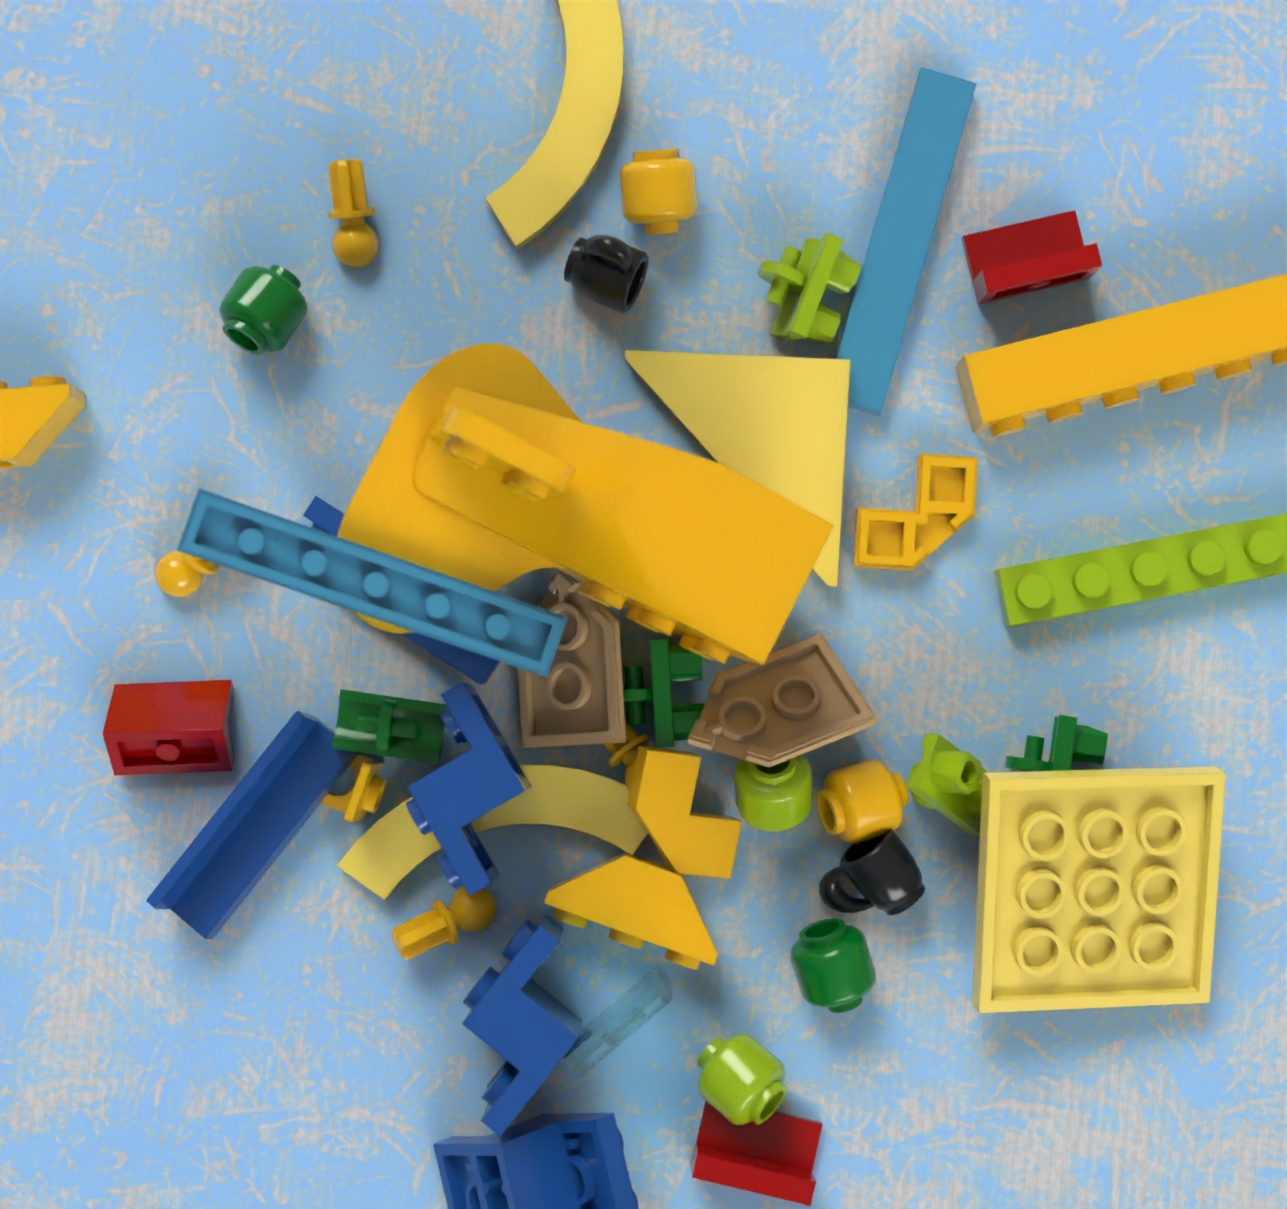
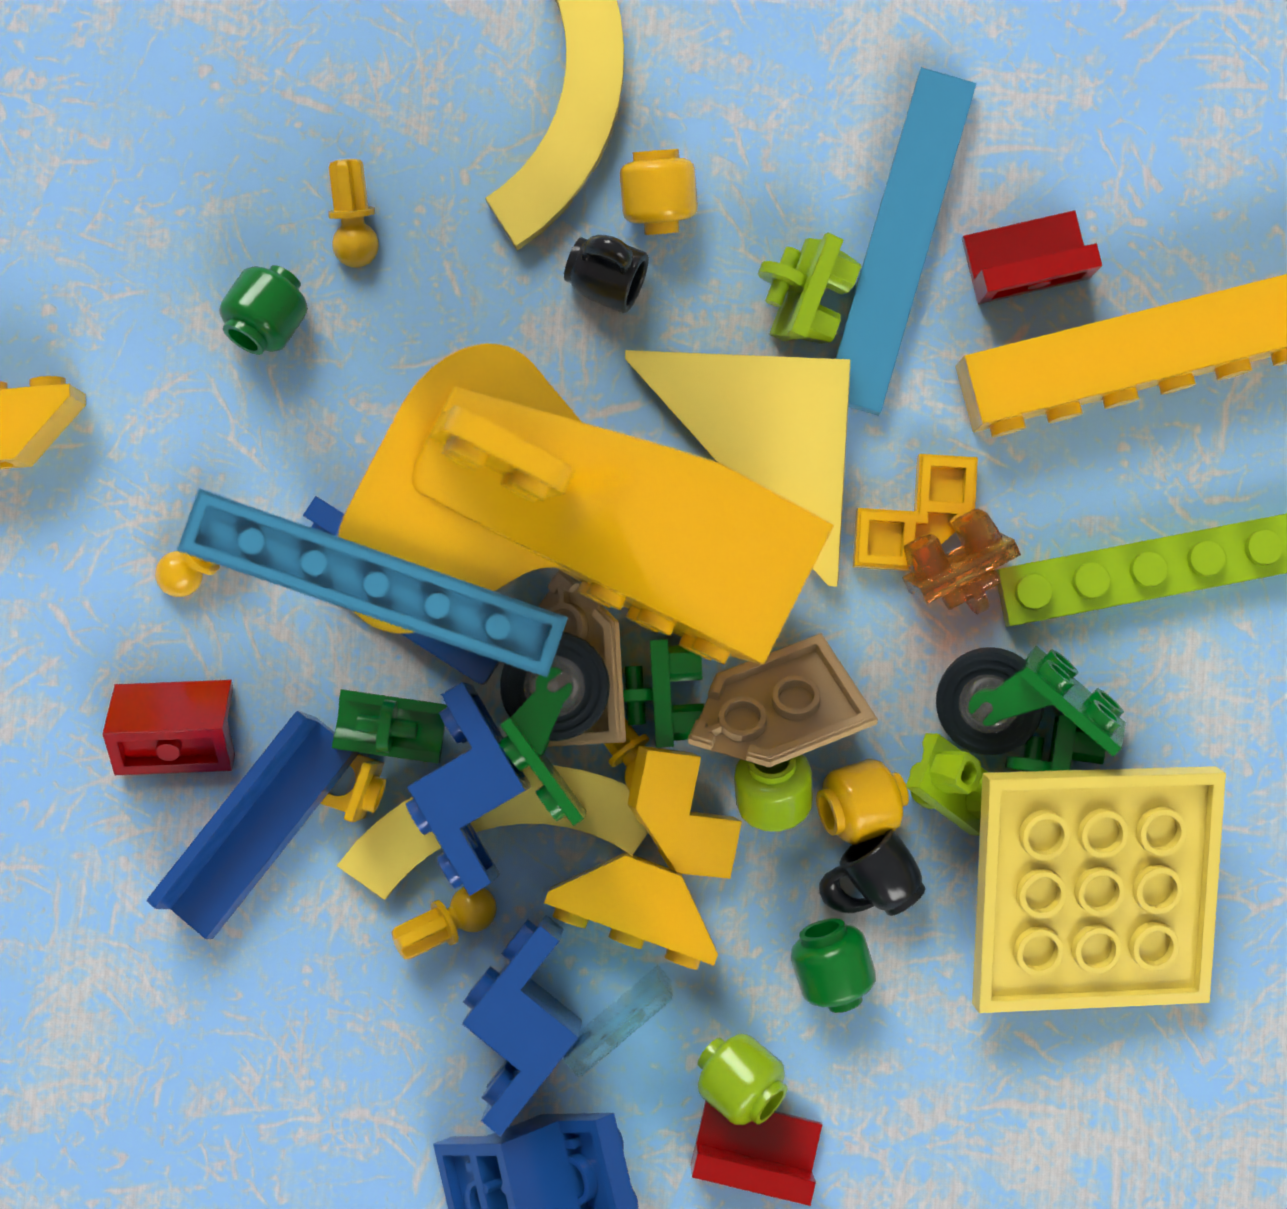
none -> plate [499,632,610,826]
none -> clear orange hips [902,509,1021,614]
none -> plate [936,646,1126,757]

